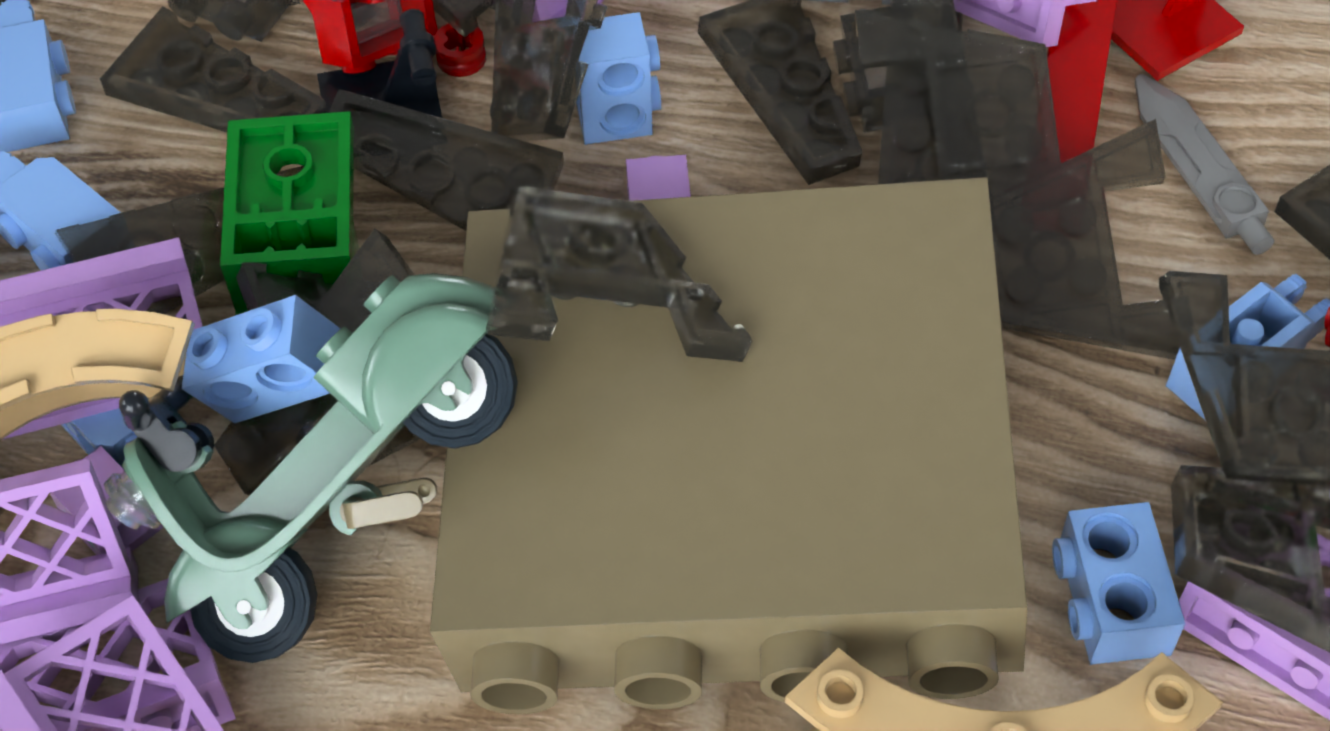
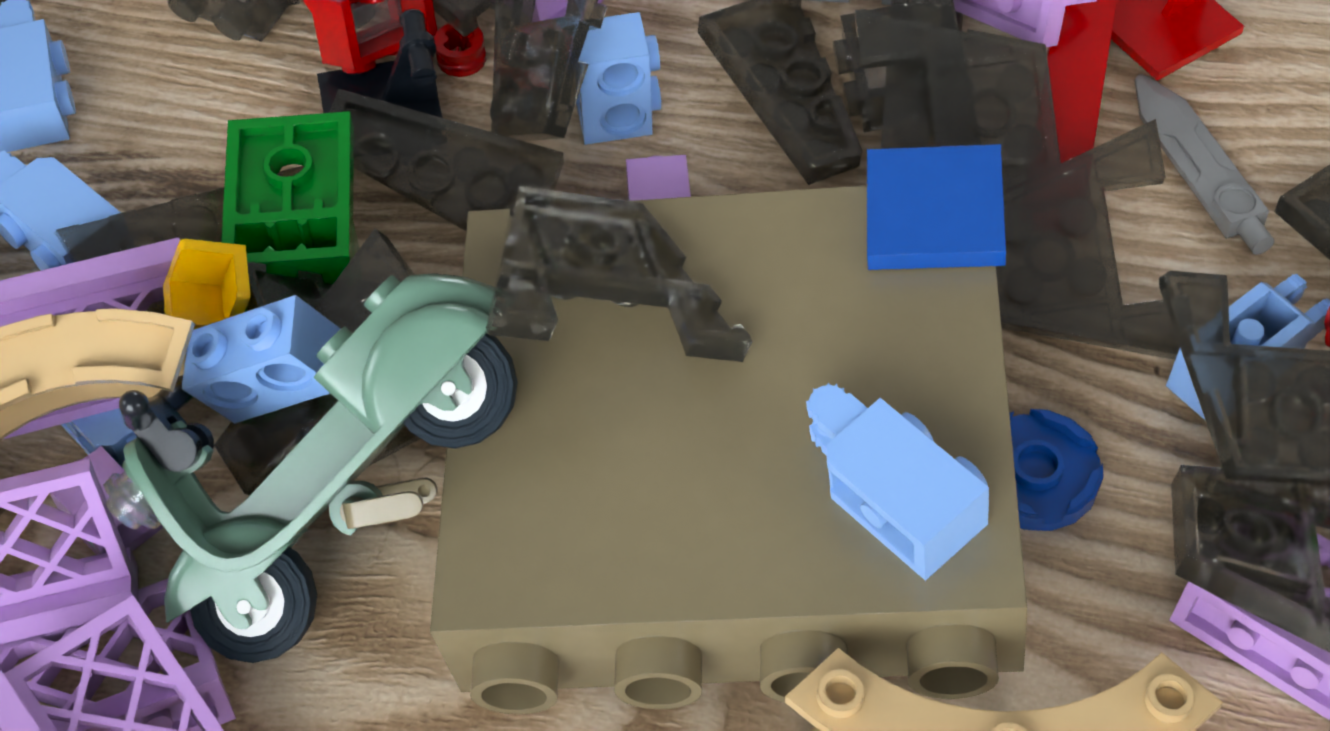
clear smoke wing [100,6,328,132] -> none
light blue brick [1052,502,1185,665] -> none
none -> yellow panel [163,239,250,330]
none -> light blue hinge [806,383,989,581]
none -> blue tile [867,144,1006,270]
none -> blue tile [1009,409,1104,531]

